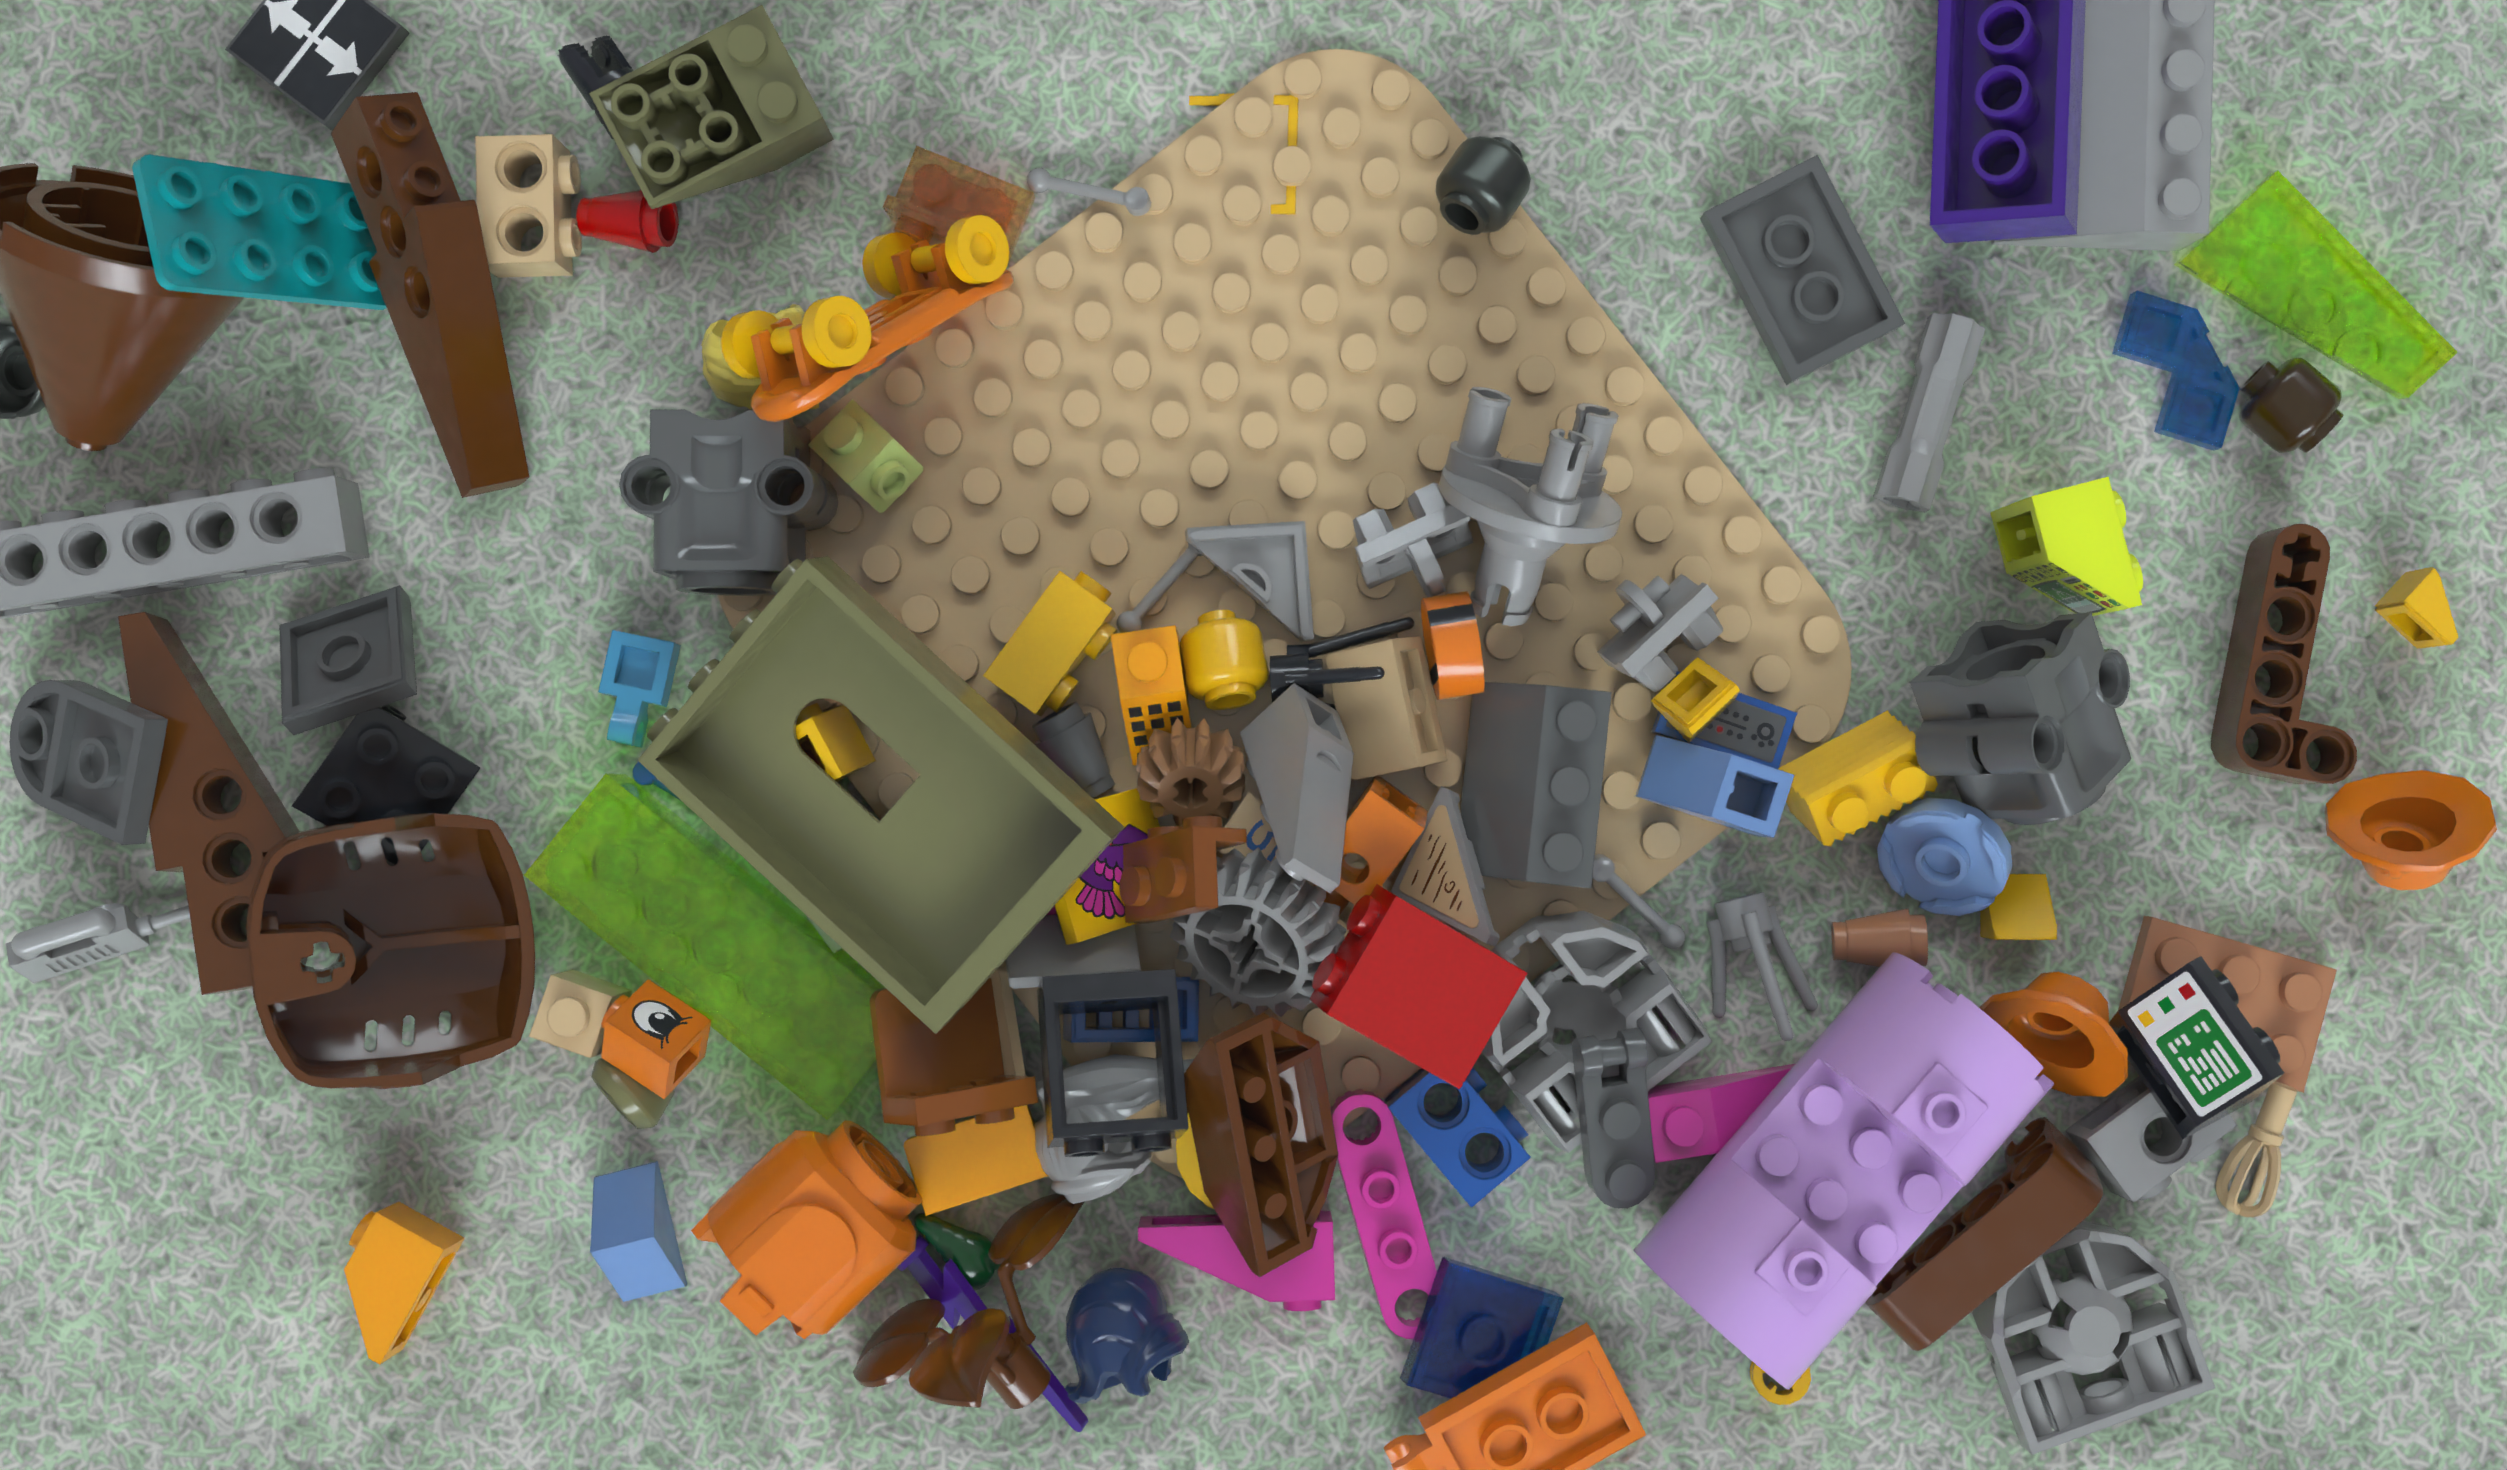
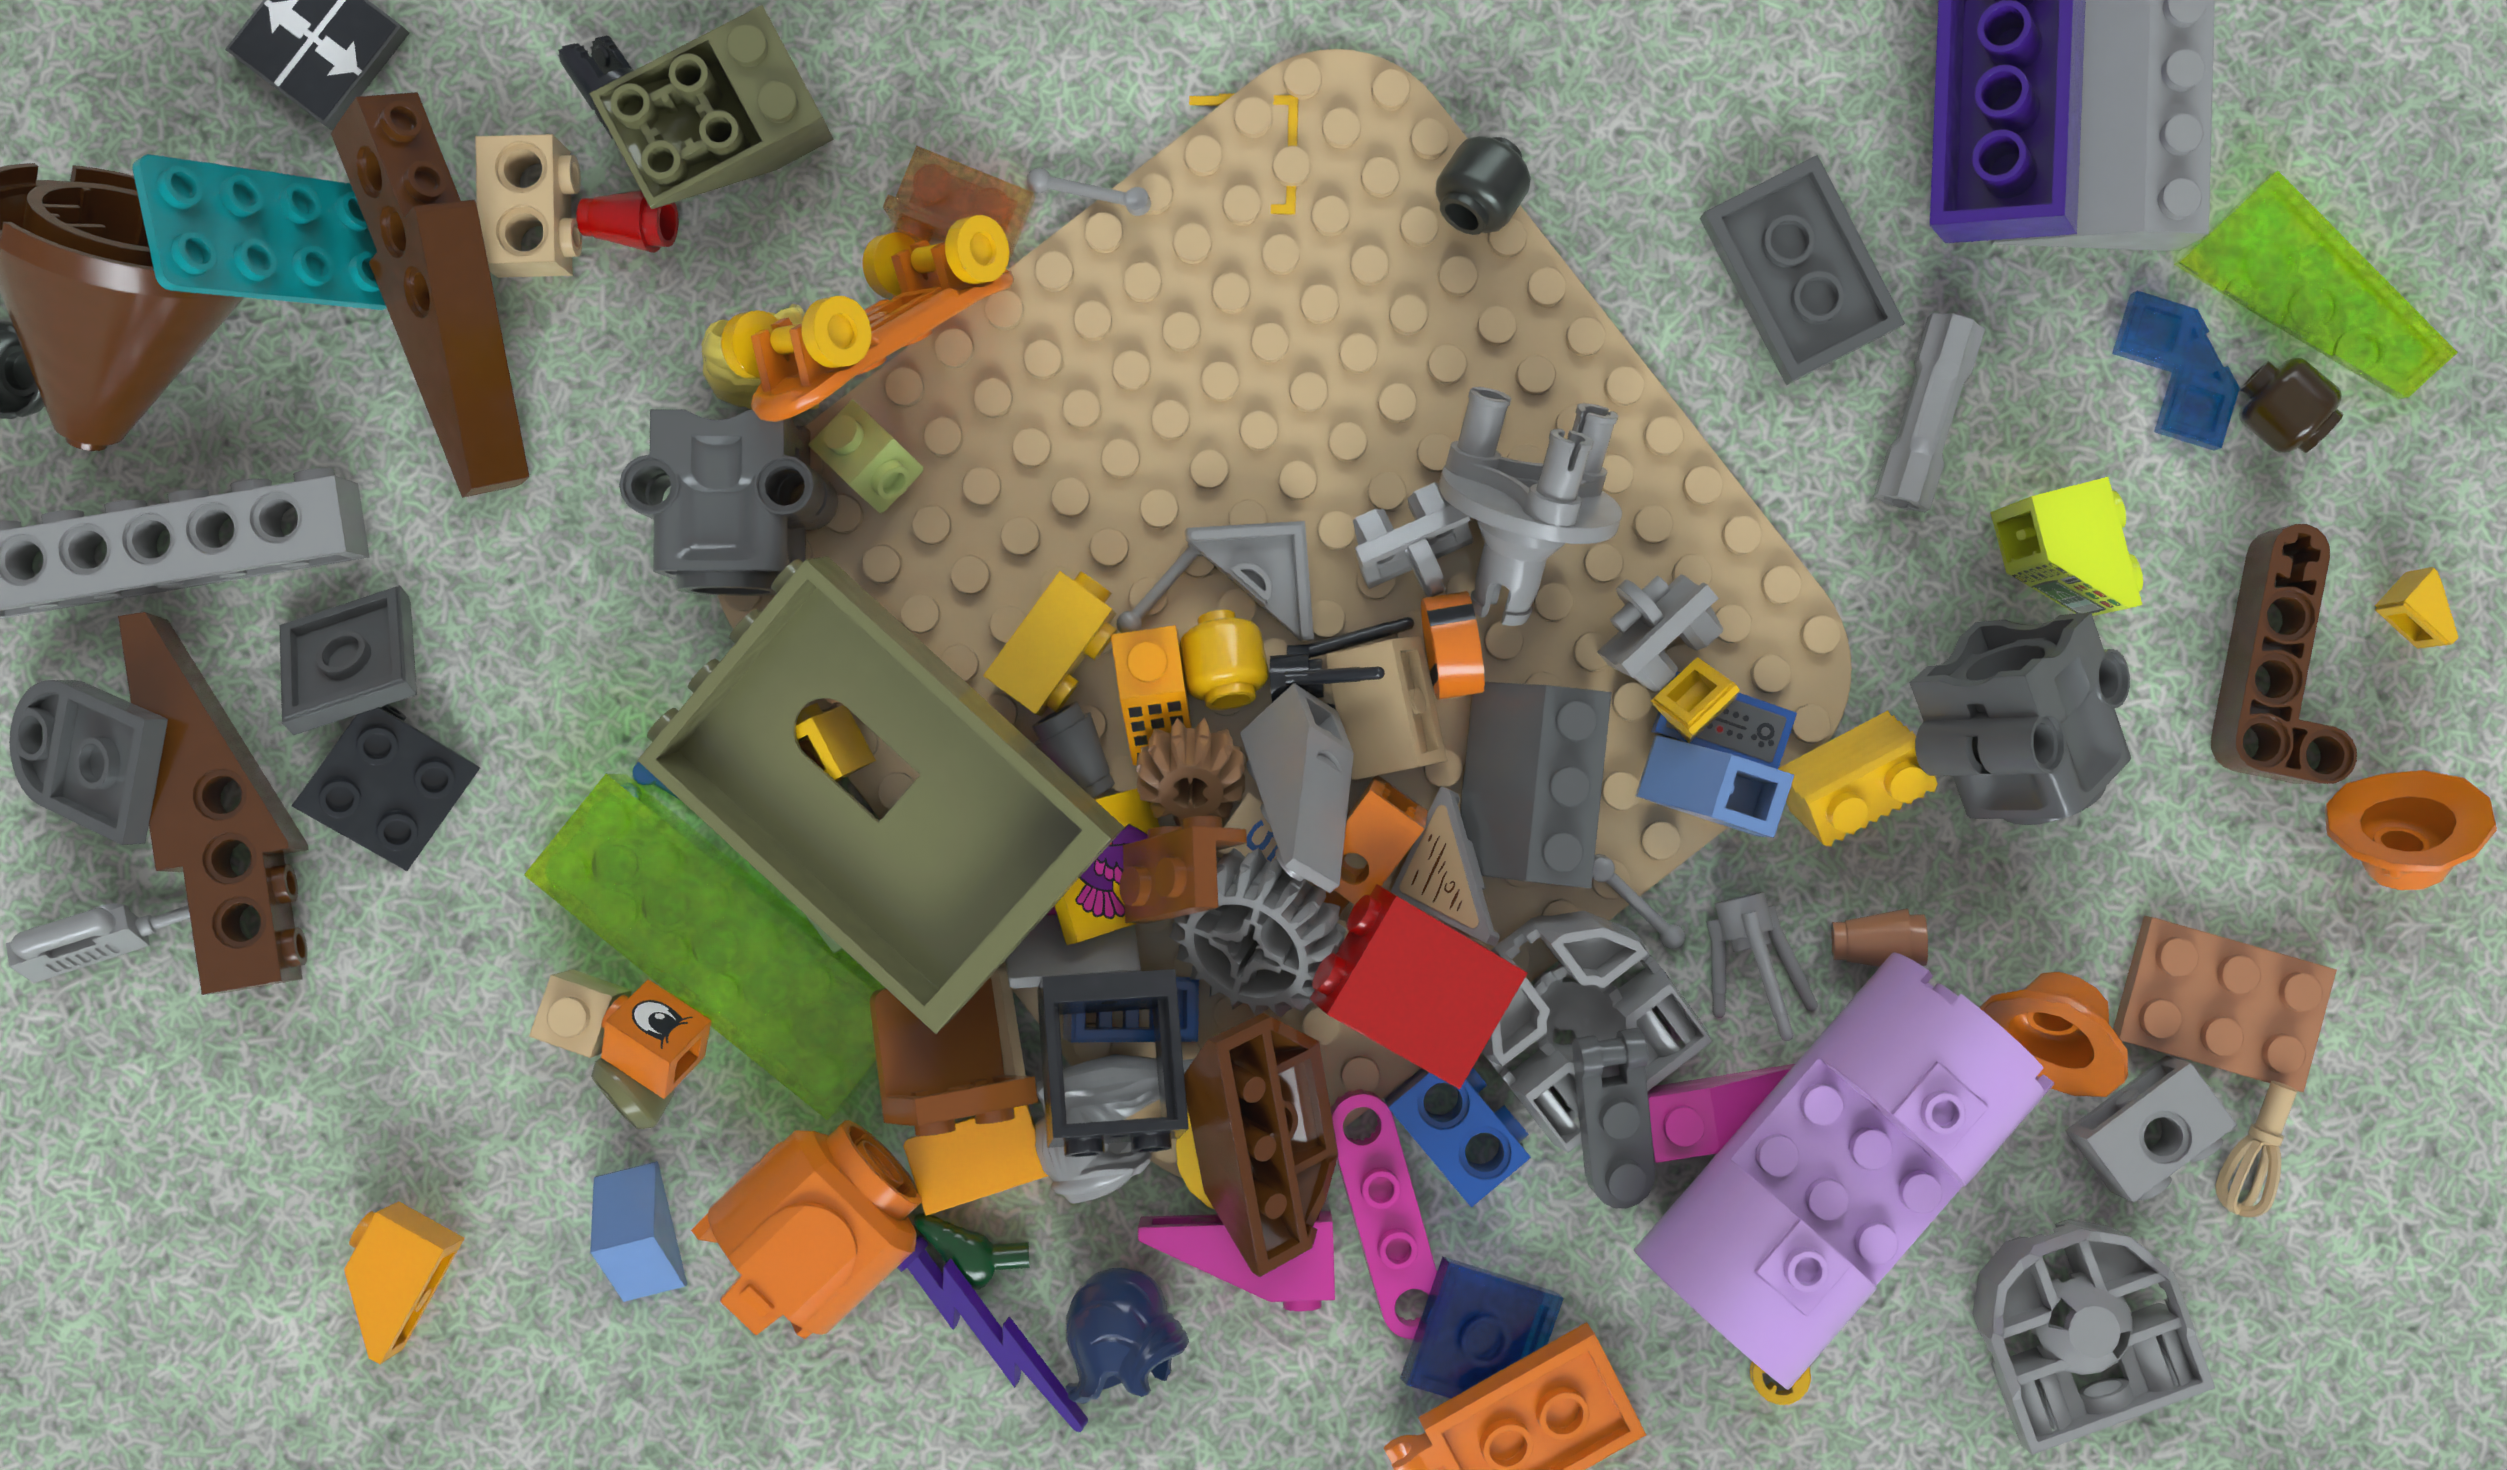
reddish brown piece [246,813,535,1089] -> none
dark azure plate [598,630,681,748] -> none
reddish brown plant [853,1193,1084,1409] -> none
reddish brown beam [1865,1117,2103,1351] -> none
light blue tile [1877,798,2012,916] -> none
yellow slope [1980,874,2057,940] -> none
slope [2109,956,2284,1139] -> none

